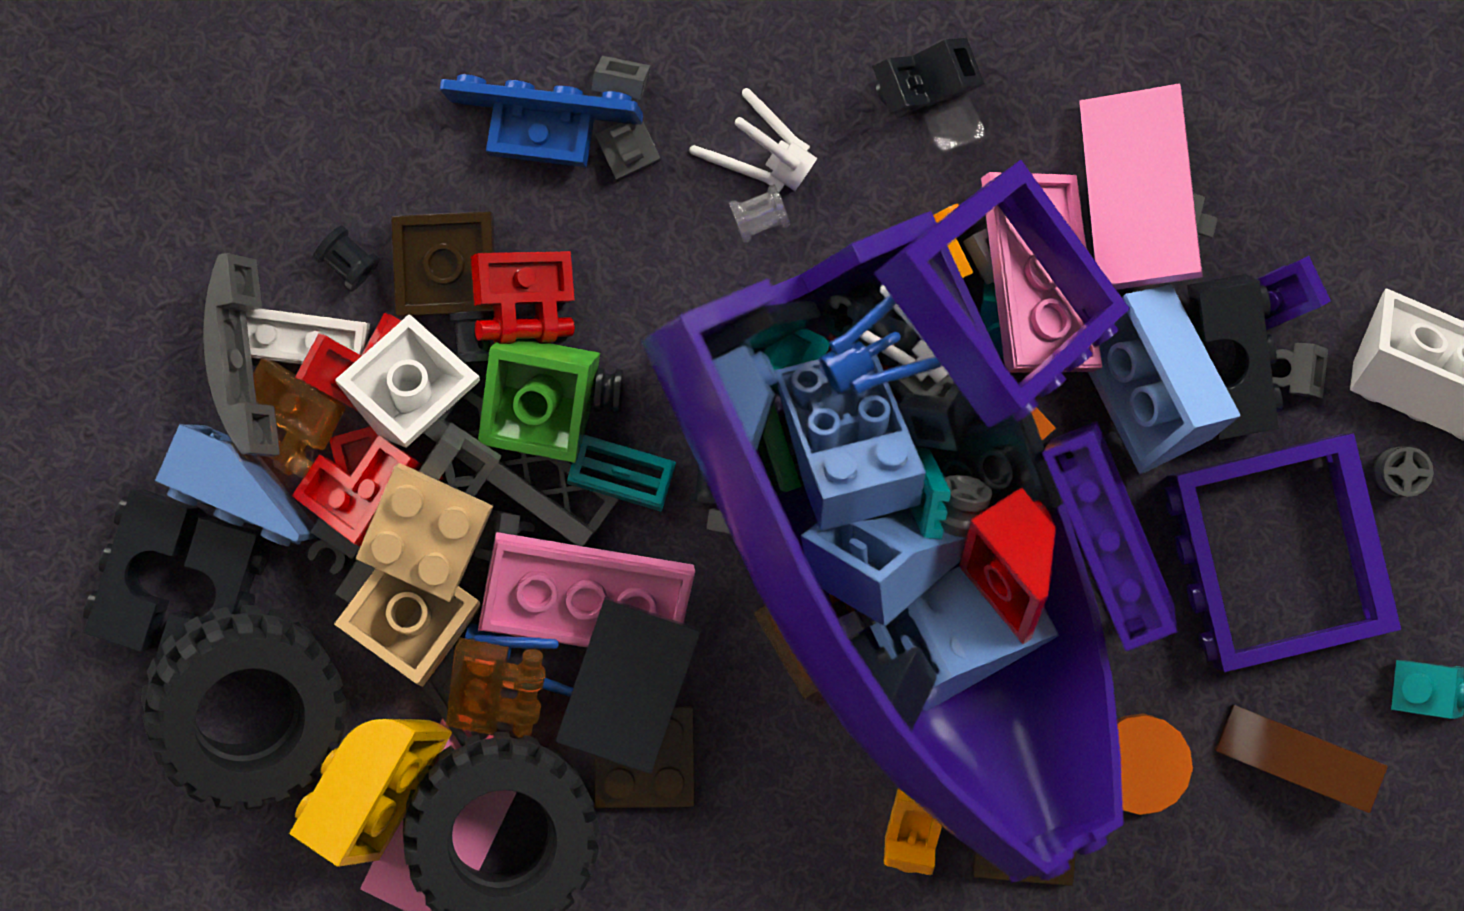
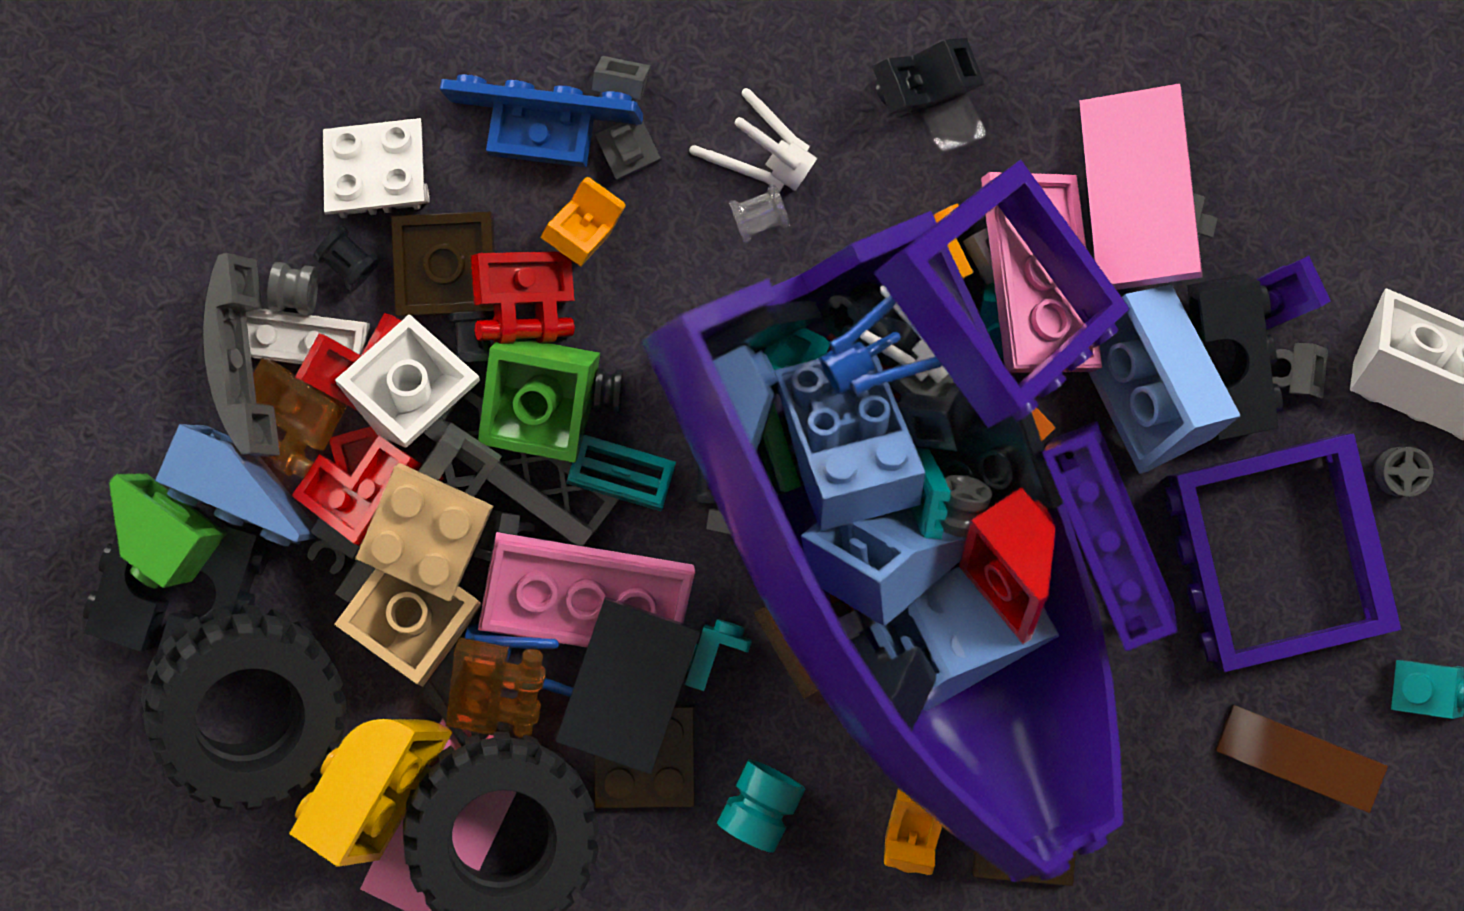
orange tile [1117,713,1193,815] -> none
none -> bright green slope [109,473,227,588]
none -> dark grey wheel [267,262,319,316]
none -> white hinge [323,118,430,218]
none -> light orange bracket [540,177,626,266]
none -> teal bracket [685,619,752,691]
none -> teal wheel [717,759,805,852]

